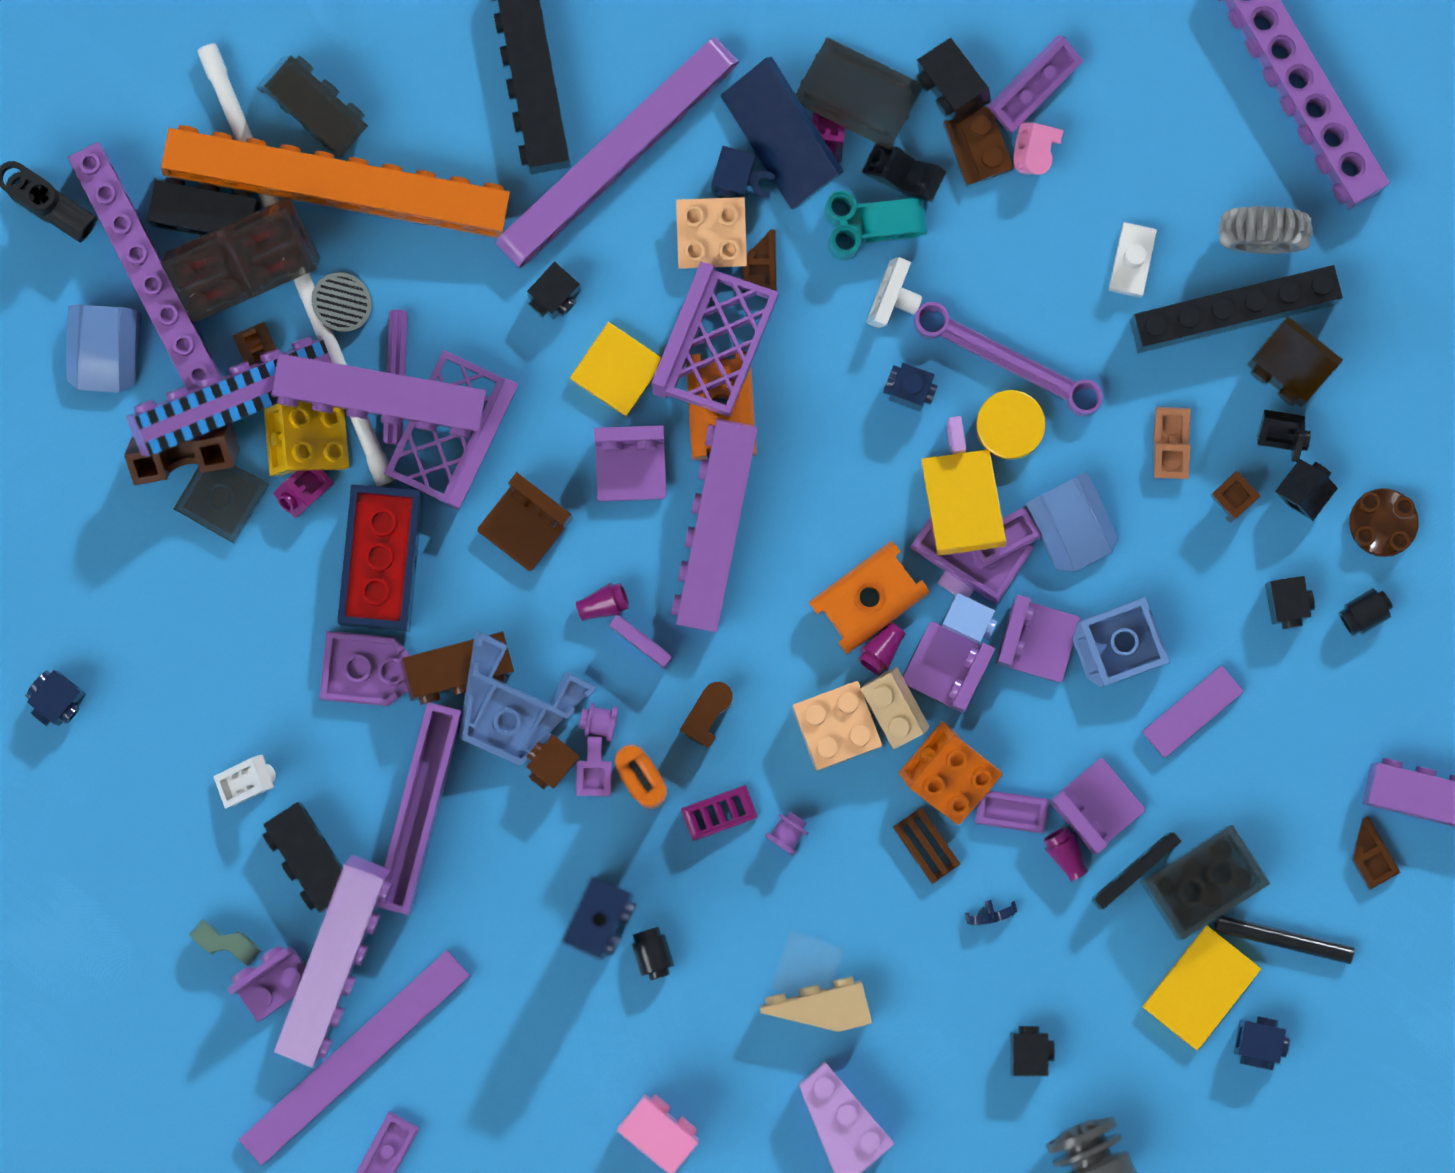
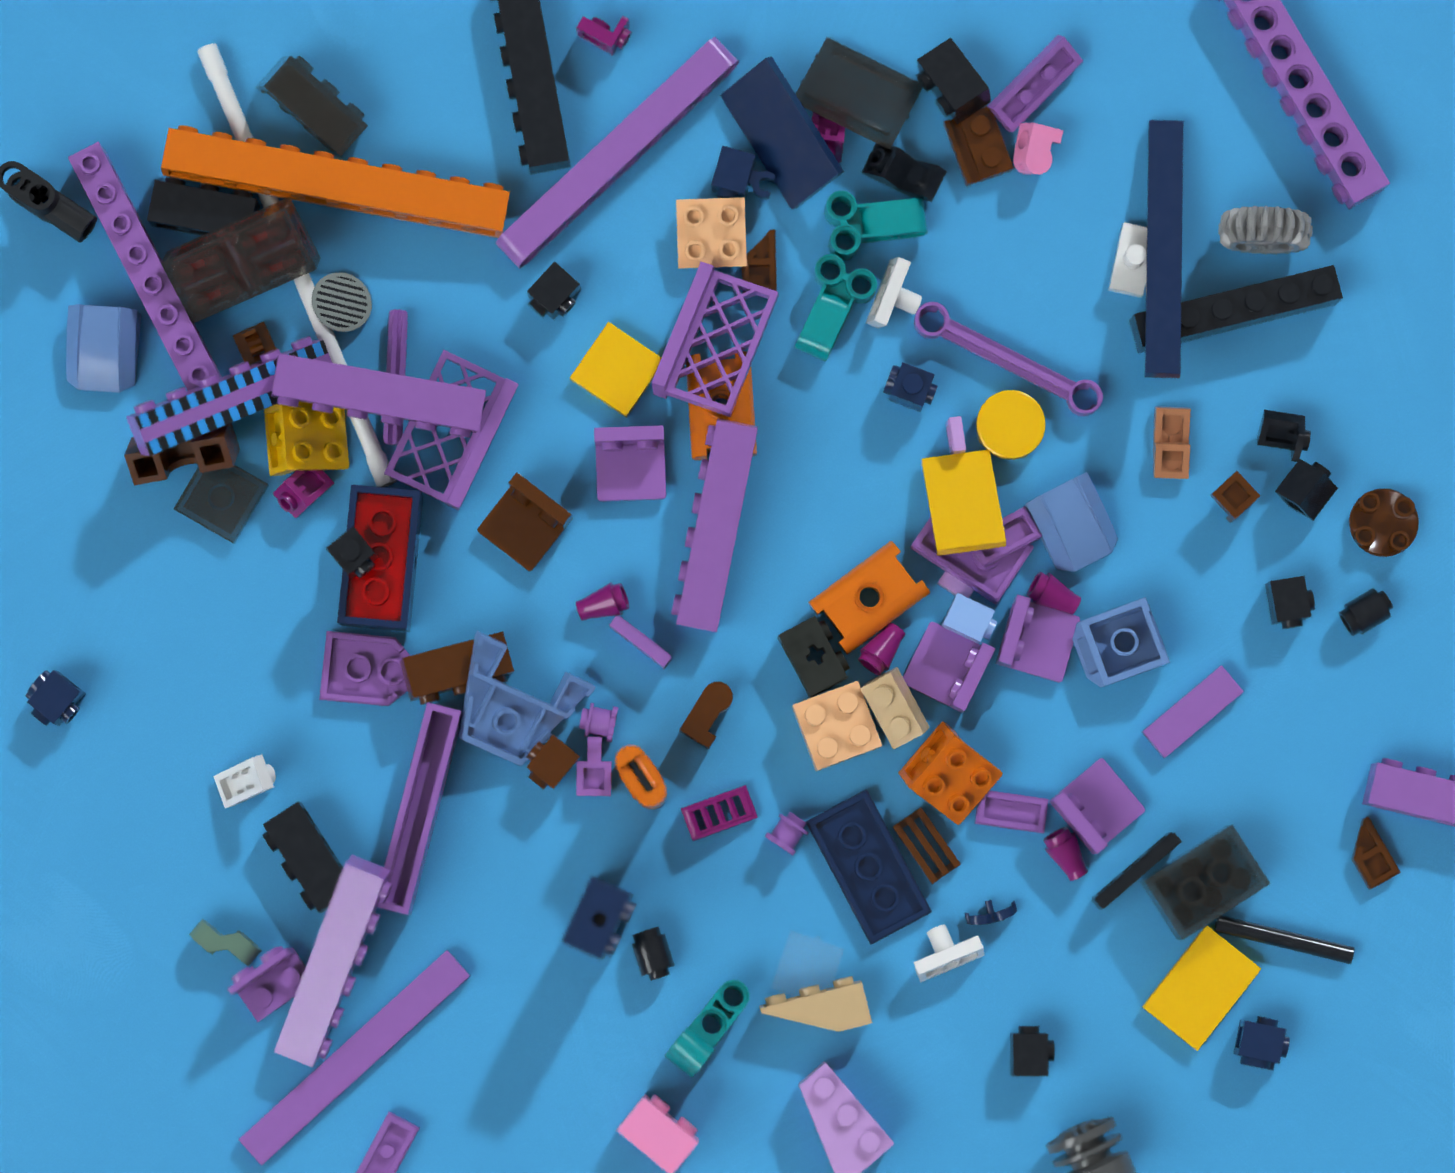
dark brown slope [1247,317,1343,407] -> none
none -> black brick [326,526,379,579]
none -> magenta bracket [576,16,632,56]
none -> teal piece [664,980,749,1078]
none -> pearl dark grey brick [778,616,850,698]
none -> teal piece [795,254,877,362]
none -> dark blue tile [806,789,932,945]
none -> white tile [914,925,984,983]
none -> magenta cone [1027,572,1081,614]
none -> dark blue tile [1145,120,1183,378]

